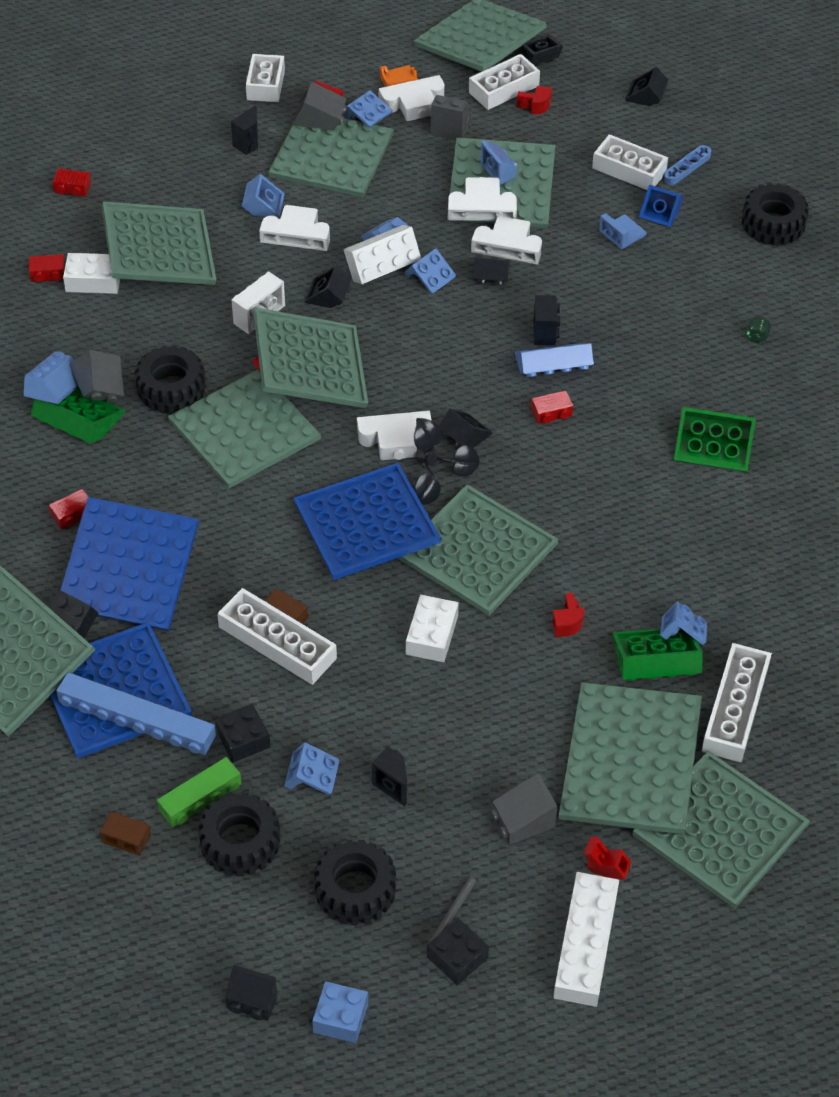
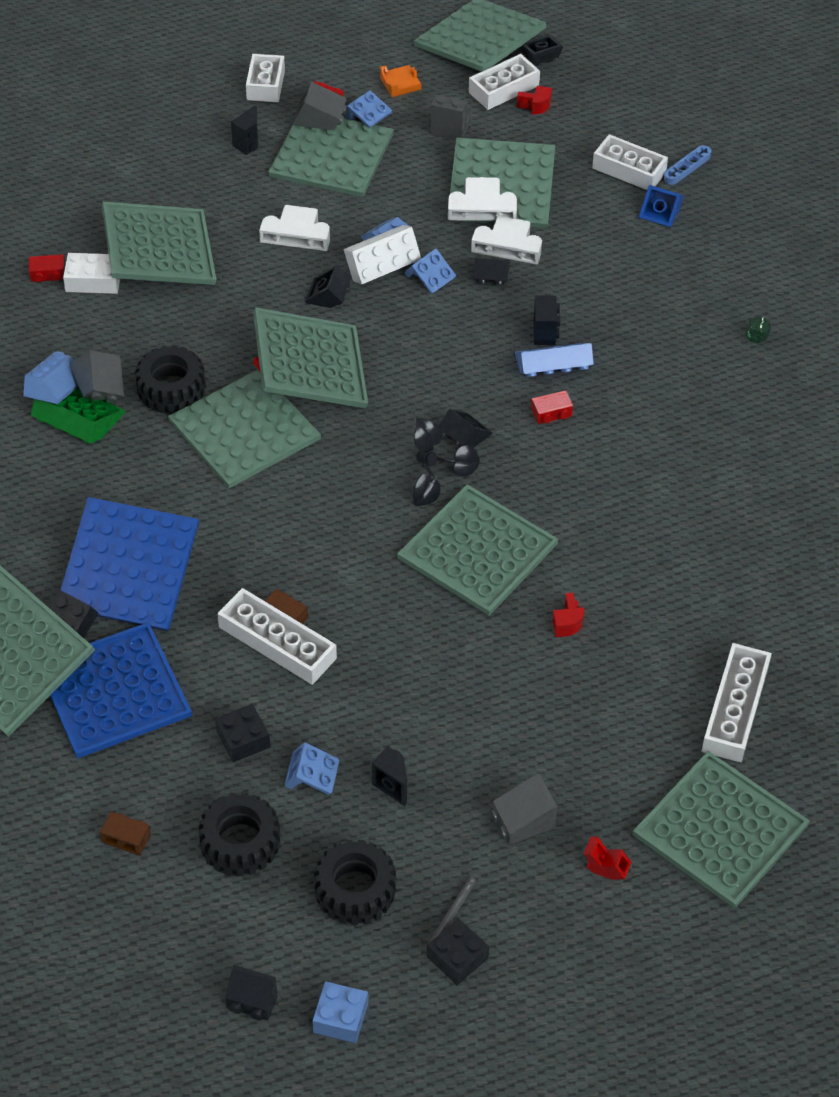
red brick [48,489,88,529] -> none
red brick [52,168,91,197] -> none
medium blue brick [57,672,216,755] -> none
bright green brick [157,757,242,828] -> none
white brick [232,271,285,334] -> none
medium blue slope [242,174,285,217] -> none
blue plate [294,463,441,580] -> none
white brick [357,411,431,460] -> none
white brick [379,75,444,121] -> none
white brick [406,595,459,662] -> none
medium blue slope [481,141,517,185] -> none
white brick [553,872,619,1007] -> none
sand green plate [559,683,702,834] -> none
medium blue bracket [599,213,647,250] -> none
green slope [612,628,702,681] -> none
black slope [625,67,668,106] -> none
medium blue bracket [660,601,707,645] -> none
green slope [674,407,756,472] -> none
black tyre [742,183,809,246] -> none

